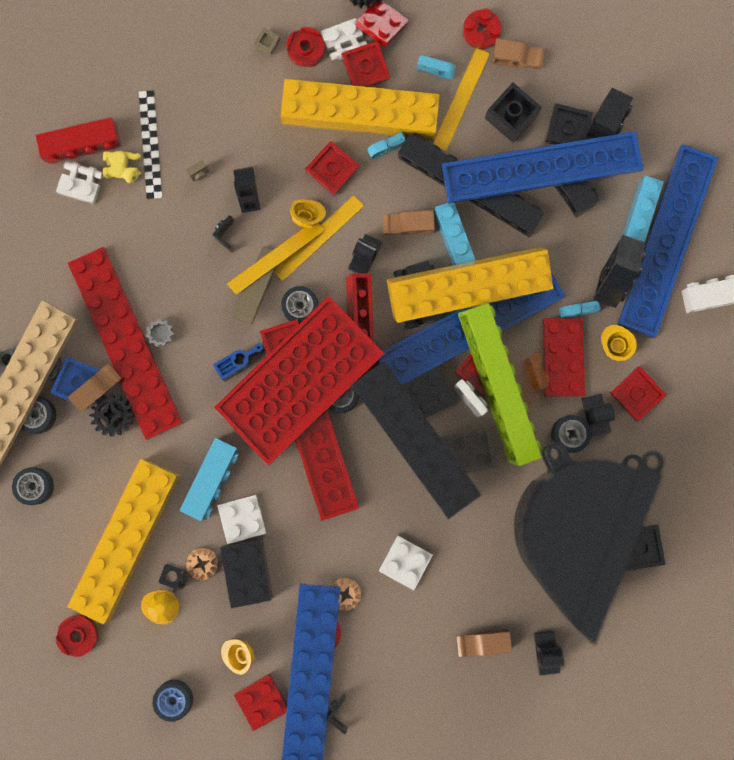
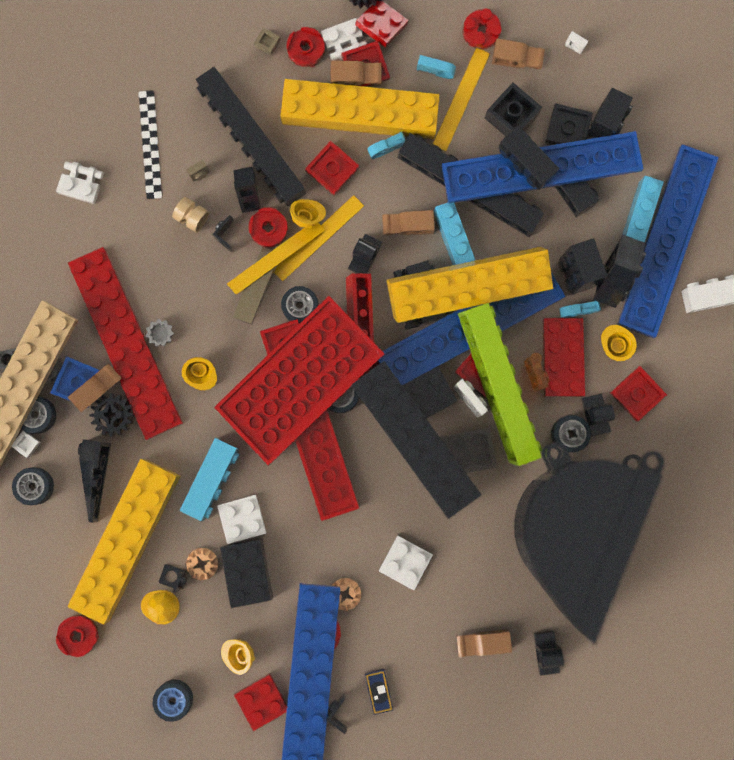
red brick [35,117,121,164] -> none
light yellow animal [103,151,141,184] -> none
blue piece [213,343,265,382] -> none
black plate [625,524,666,571] -> none
none -> white plate [11,431,41,458]
none -> black wedge [78,439,111,523]
none -> tan wheel [172,197,210,233]
none -> yellow piece [182,357,217,390]
none -> black brick [195,66,306,207]
none -> red plate [248,207,288,247]
none -> medium nougat piece [330,61,381,85]
none -> tile [365,669,393,715]
none -> black brick [498,125,560,190]
none -> black brick [558,238,608,295]
none -> white tile [565,31,588,54]

